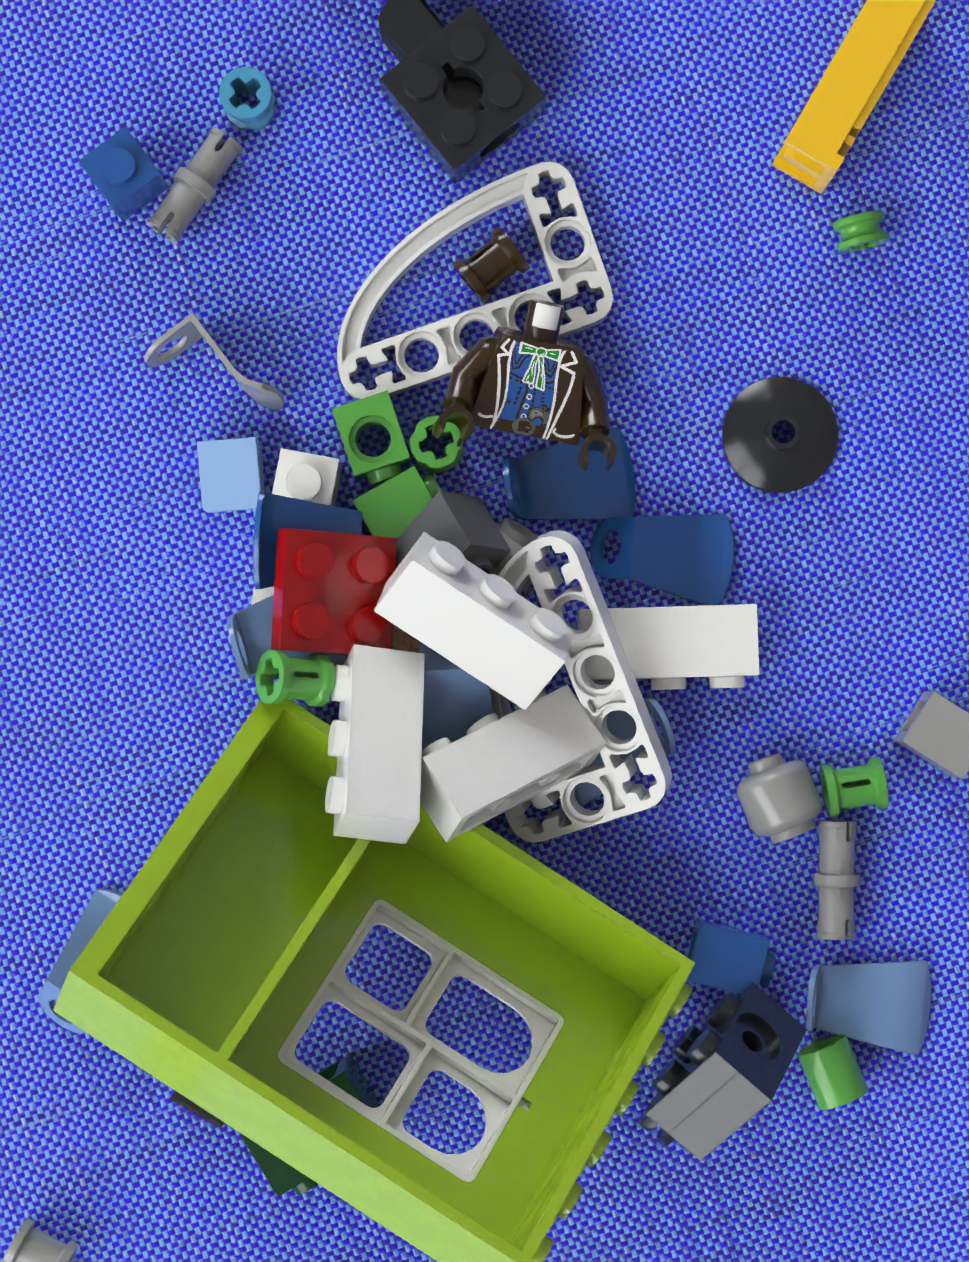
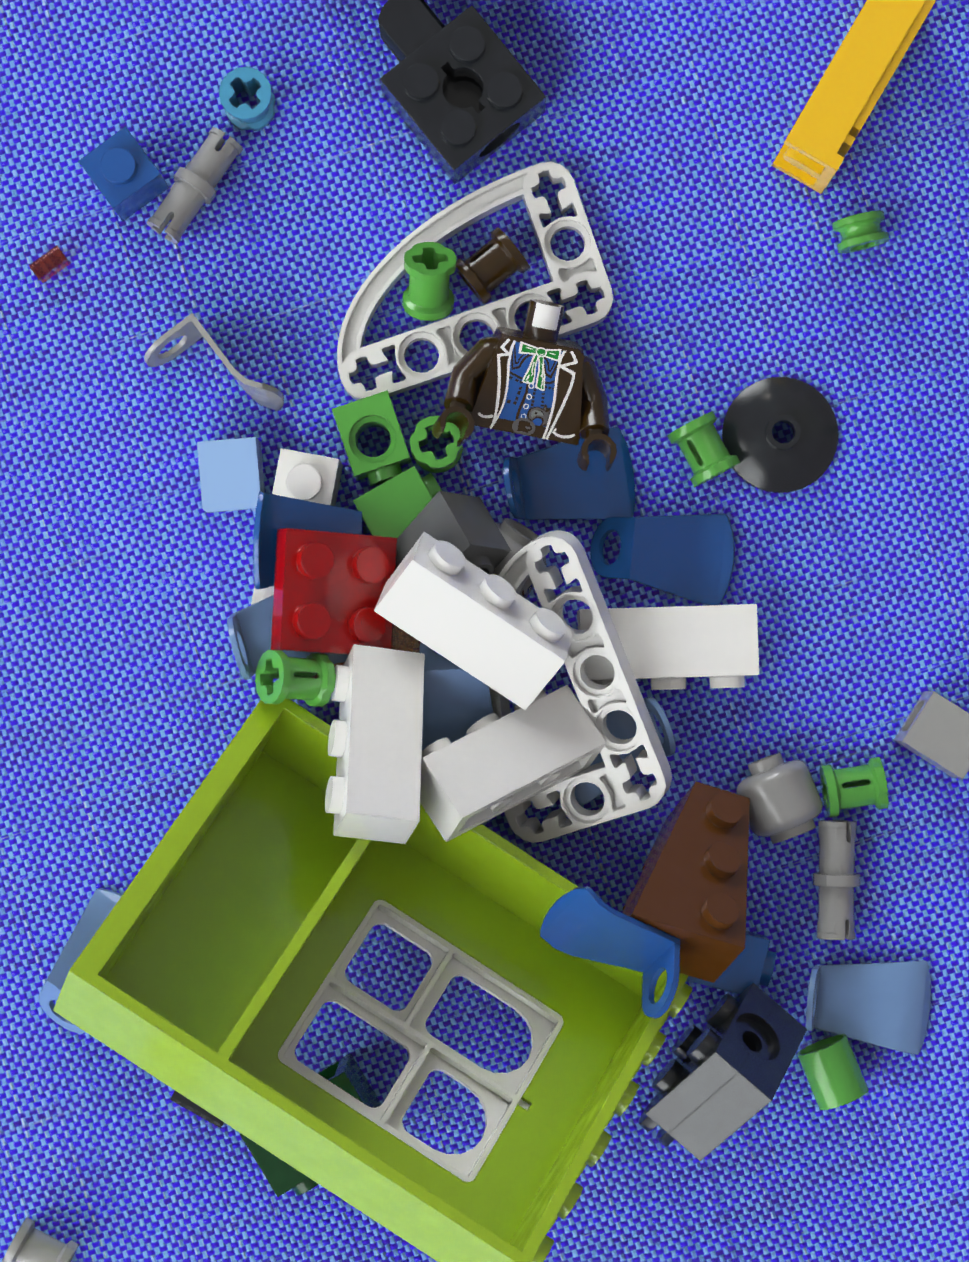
none -> clear red piece [29,245,71,283]
none -> bright green bush [402,242,457,321]
none -> blue piece [540,886,680,1019]
none -> reddish brown wedge [622,781,750,983]
none -> bright green bush [667,411,741,487]

